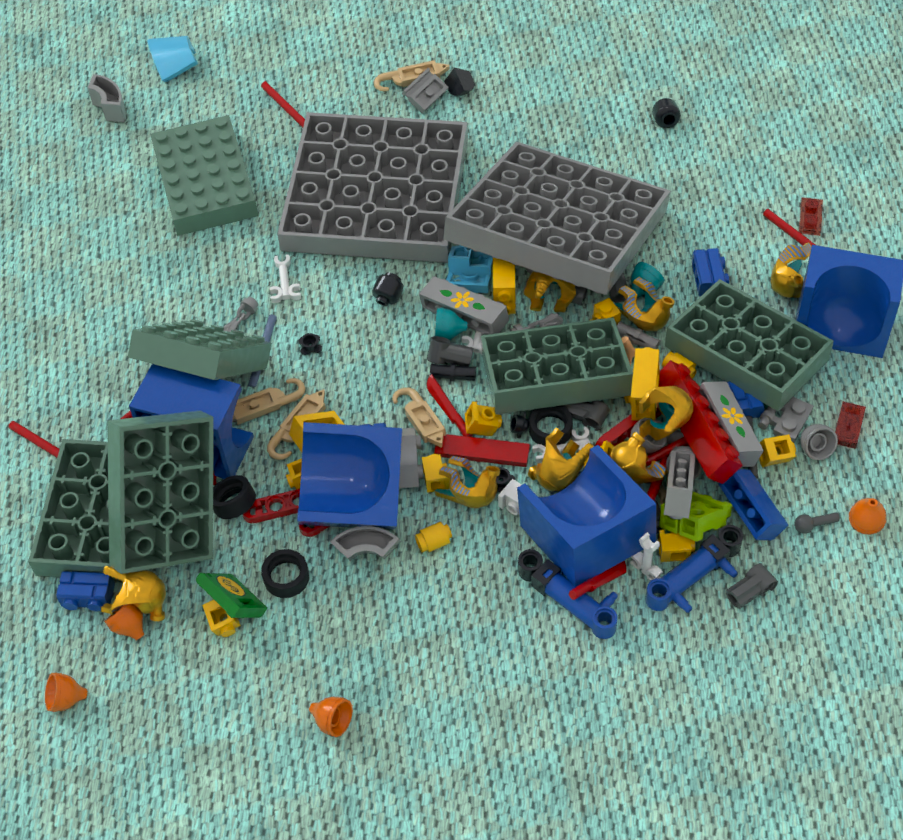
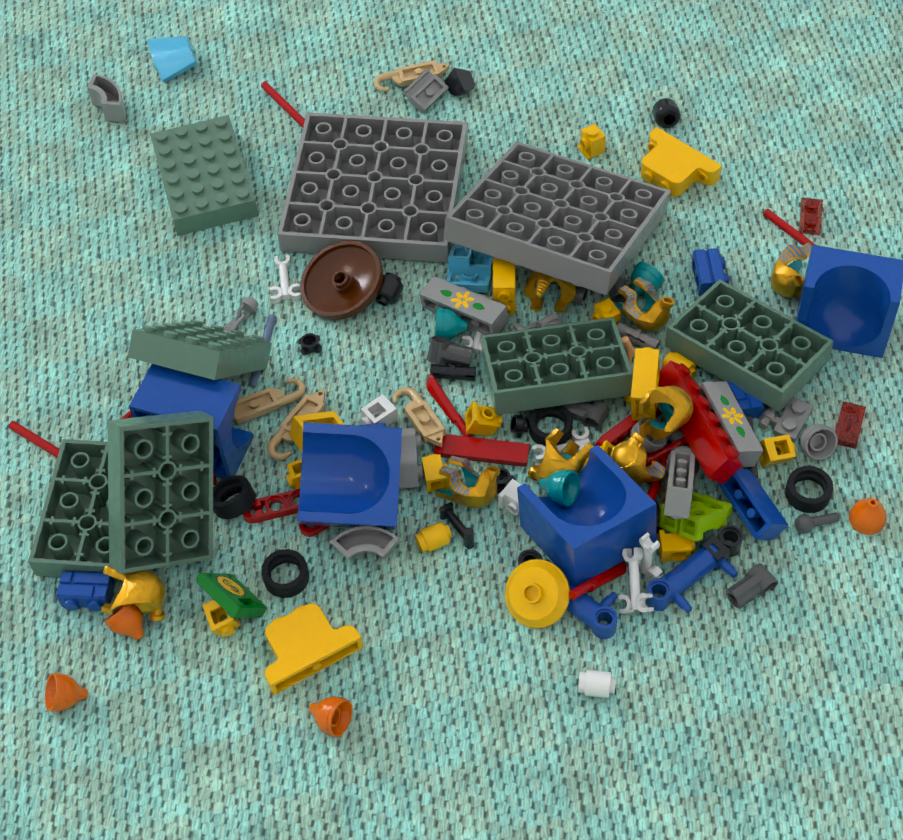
none -> yellow brick [265,603,363,695]
none -> reddish brown dish [300,241,384,320]
none -> white brick [361,394,398,427]
none -> black piece [439,502,474,549]
none -> yellow piece [505,559,570,628]
none -> teal helmet [539,470,580,506]
none -> yellow brick [577,123,606,160]
none -> white brick [578,670,616,698]
none -> white bar [618,547,654,614]
none -> yellow brick [641,127,722,196]
none -> black tyre [785,466,833,513]

